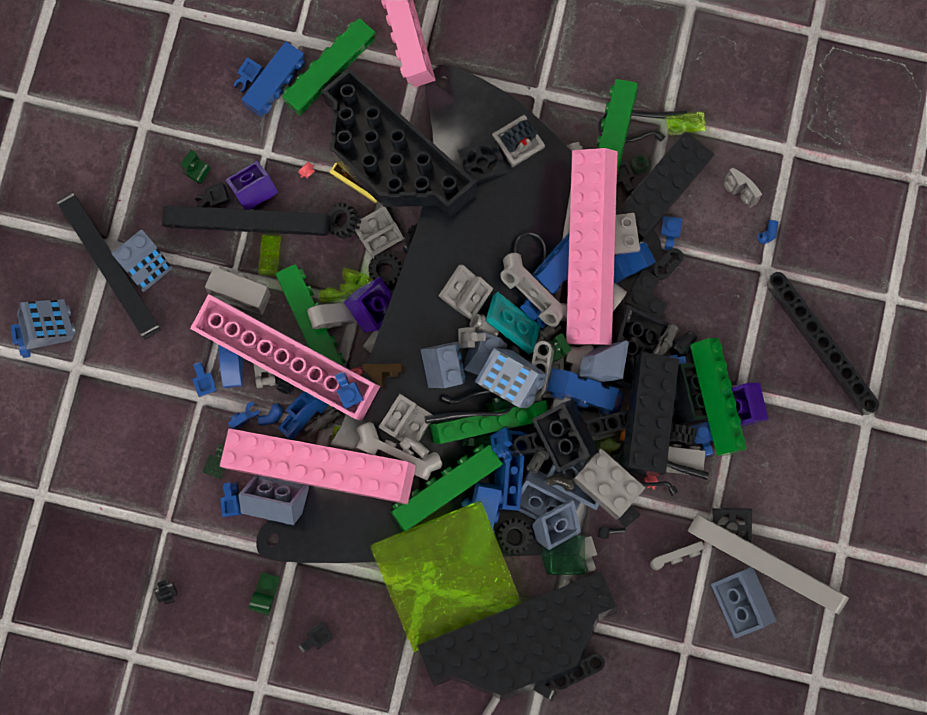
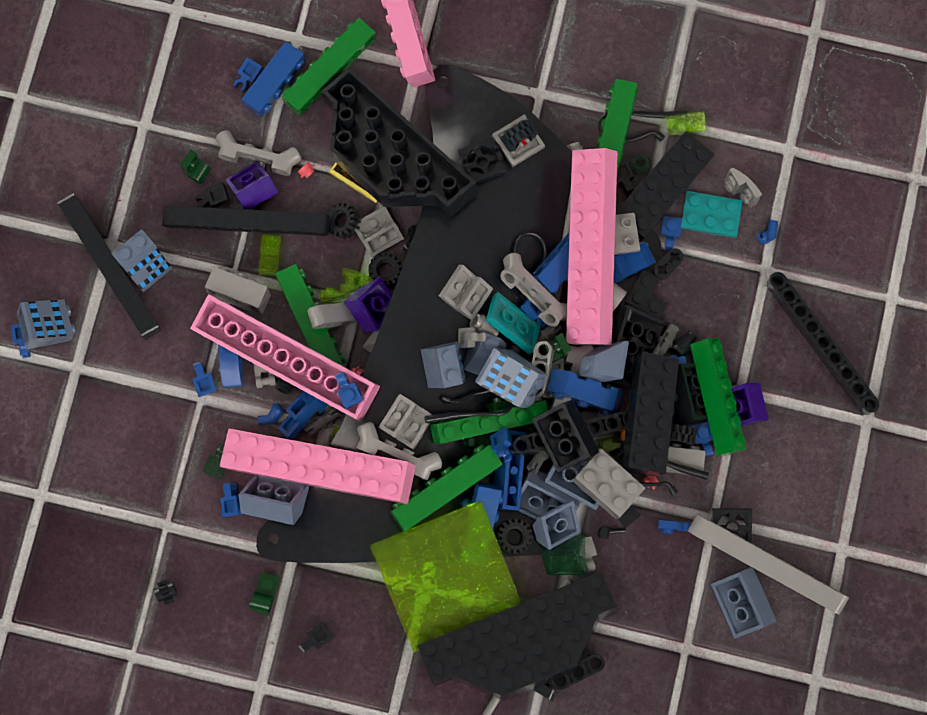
blue plate [228,402,261,430] -> none
dark brown slope [362,364,405,390] -> none
light grey arm [400,436,429,458] -> none
clear smoke arm [545,473,575,491] -> none
light grey plate [650,541,705,570] -> none
none -> light grey plate [216,130,302,176]
none -> blue plate [656,520,692,534]
none -> teal plate [681,191,742,238]

